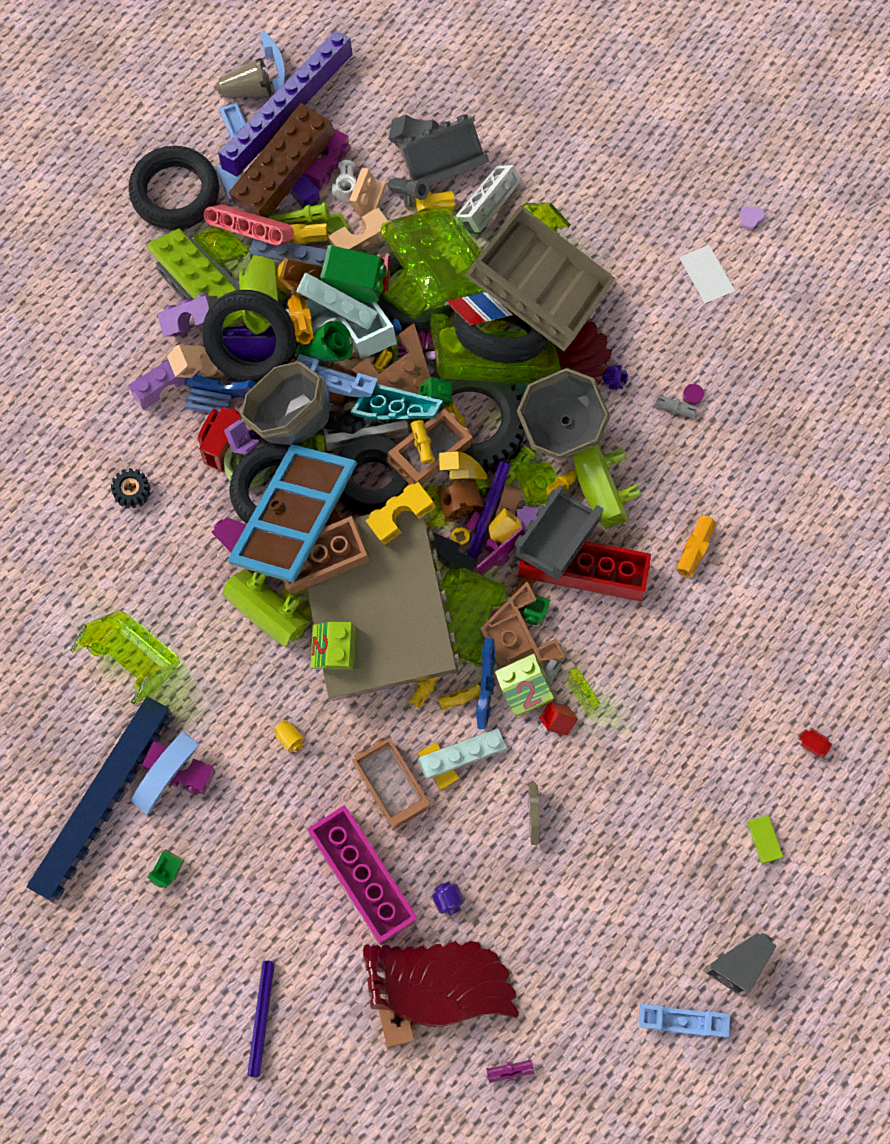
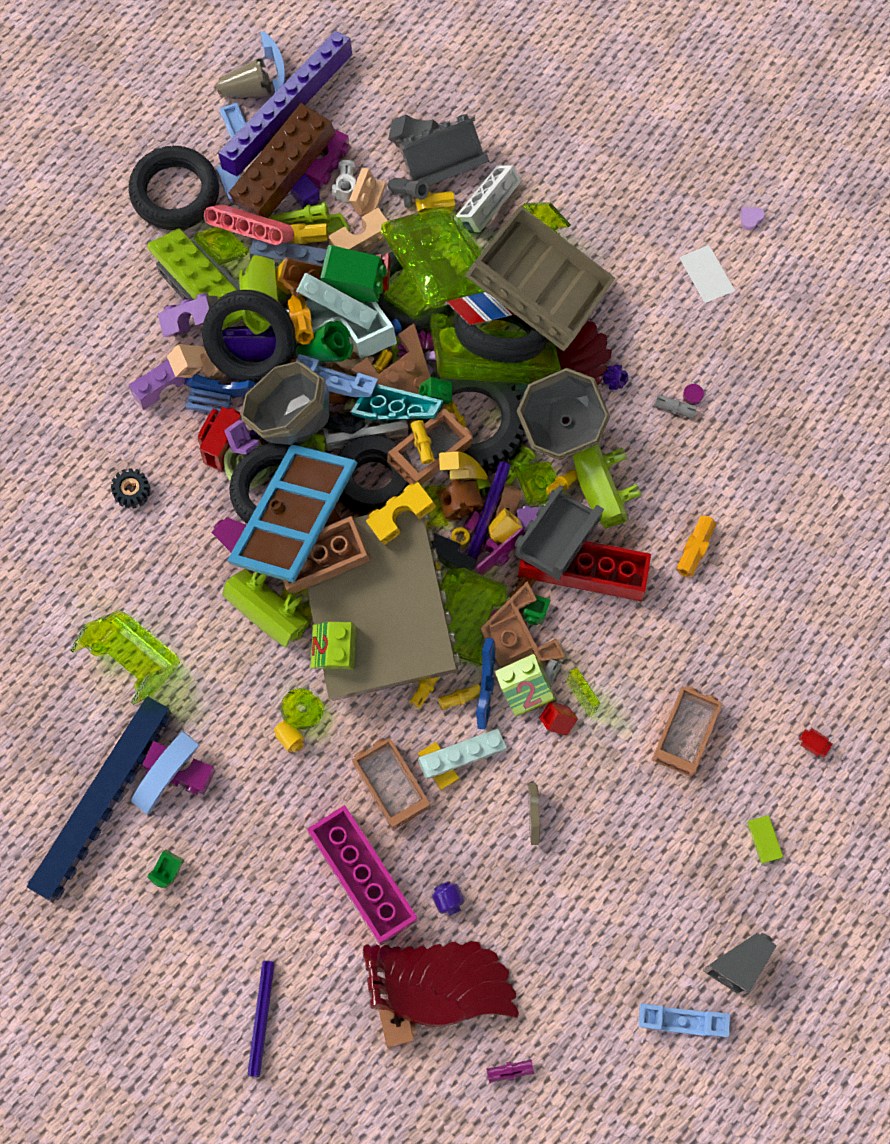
none -> clear neon green tile [280,688,324,730]
none -> clear window [651,686,723,777]

